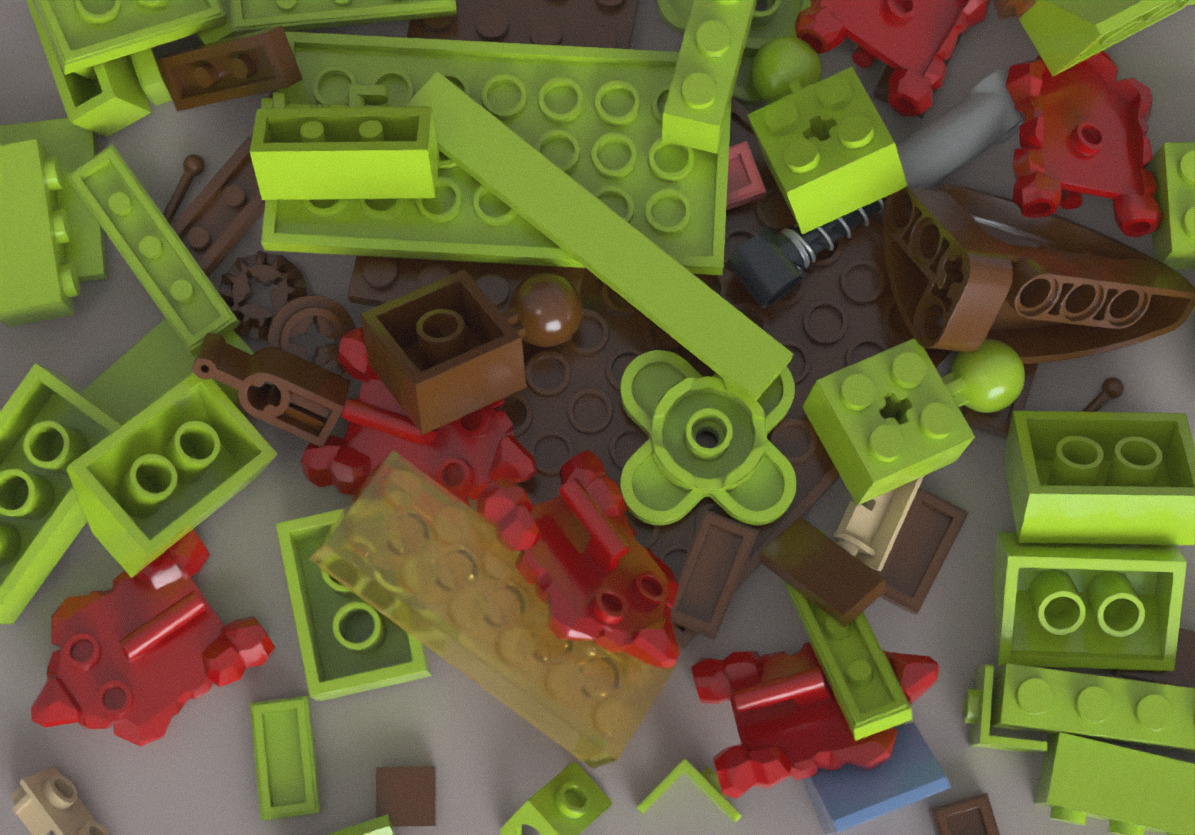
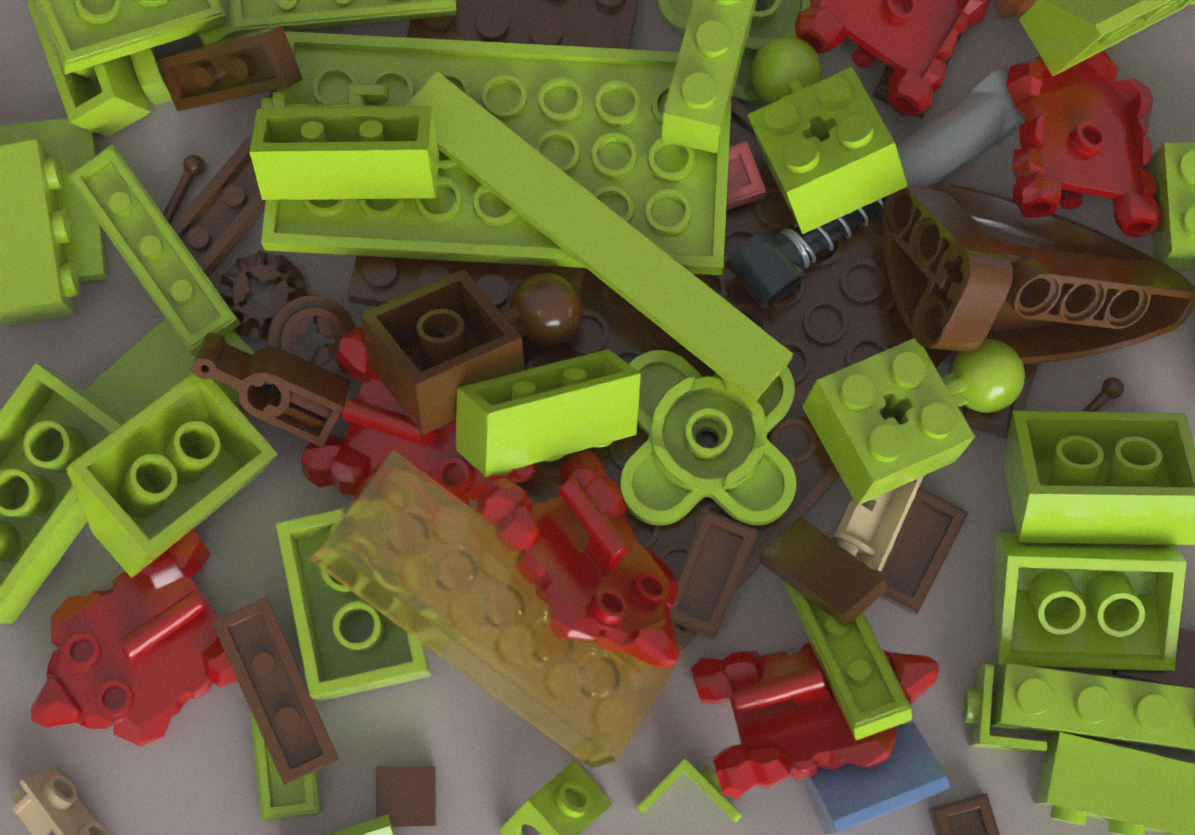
none -> reddish brown plate [212,597,339,785]
none -> lime brick [456,349,641,477]

